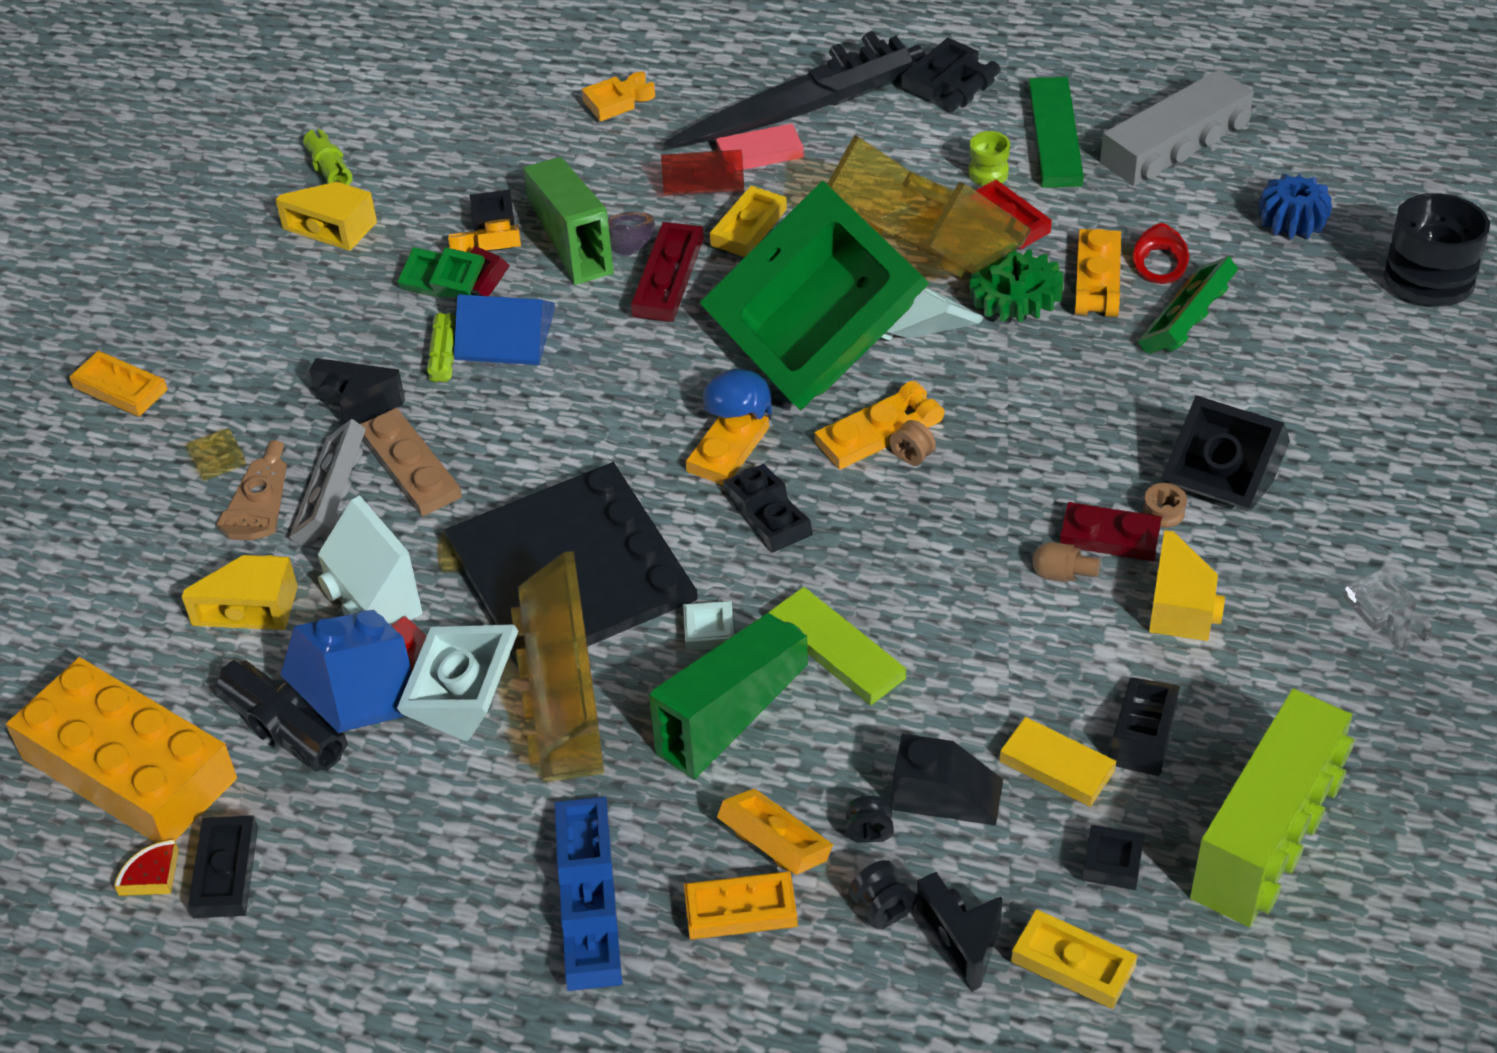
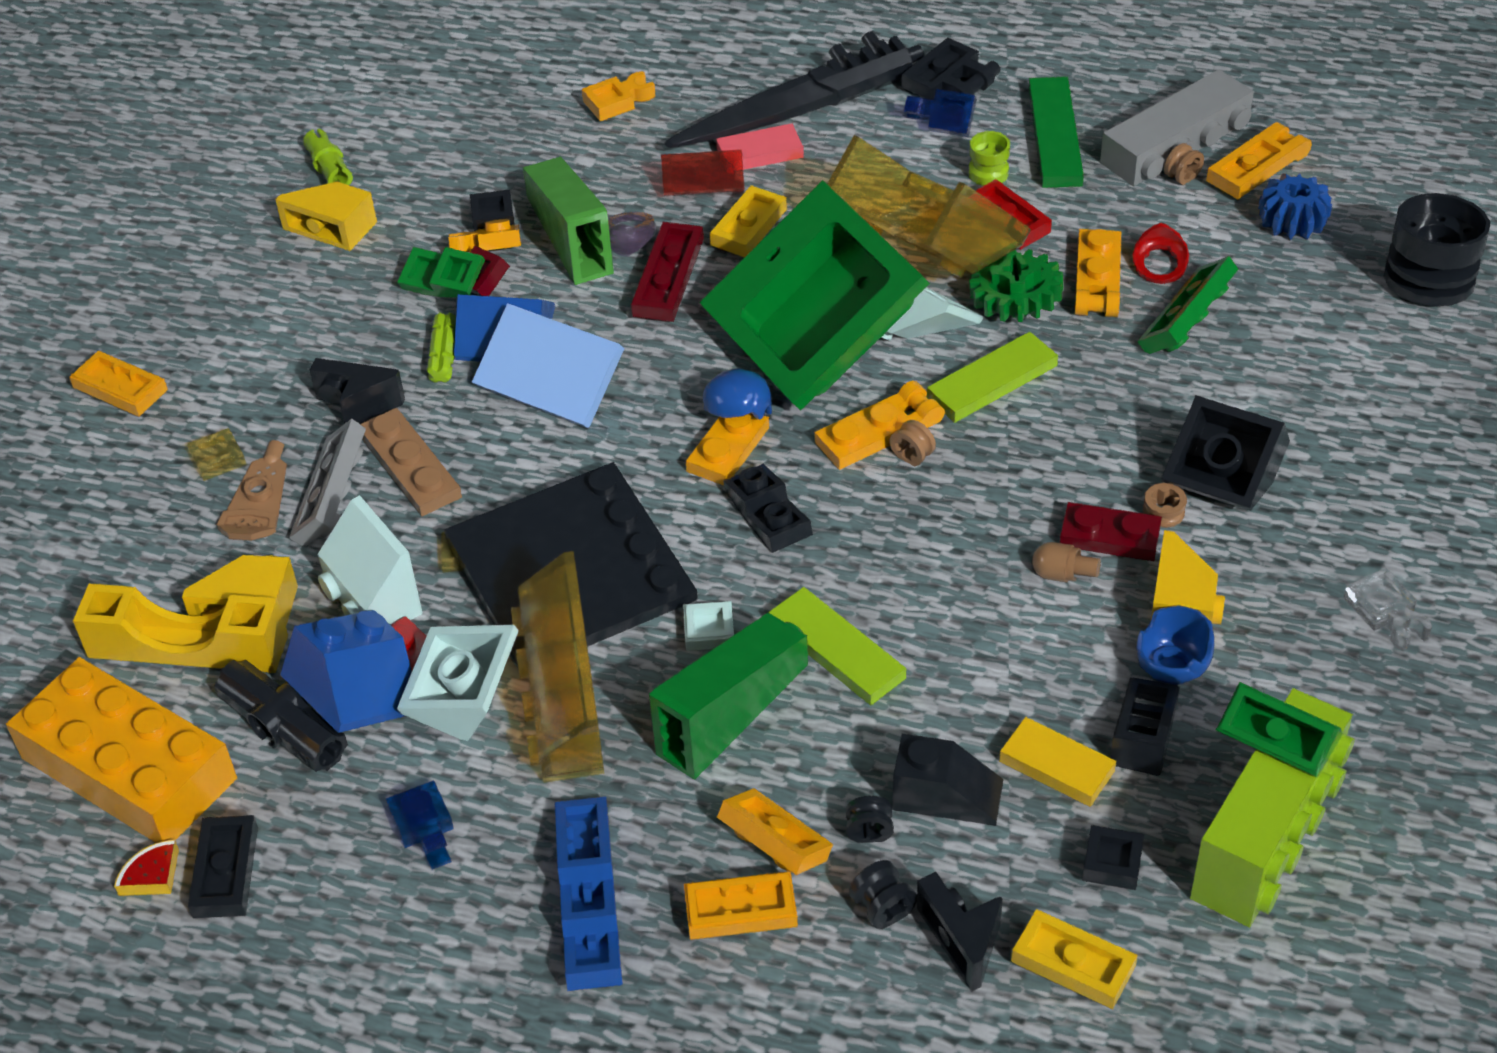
none -> yellow arch [73,583,288,673]
none -> clear blue plate [385,780,454,870]
none -> light blue tile [472,303,624,428]
none -> clear blue plate [904,89,977,137]
none -> lime tile [927,331,1058,423]
none -> blue hair [1136,605,1215,685]
none -> medium nougat bush [1164,143,1204,185]
none -> light orange plate [1206,122,1312,200]
none -> green slope [1216,682,1343,778]

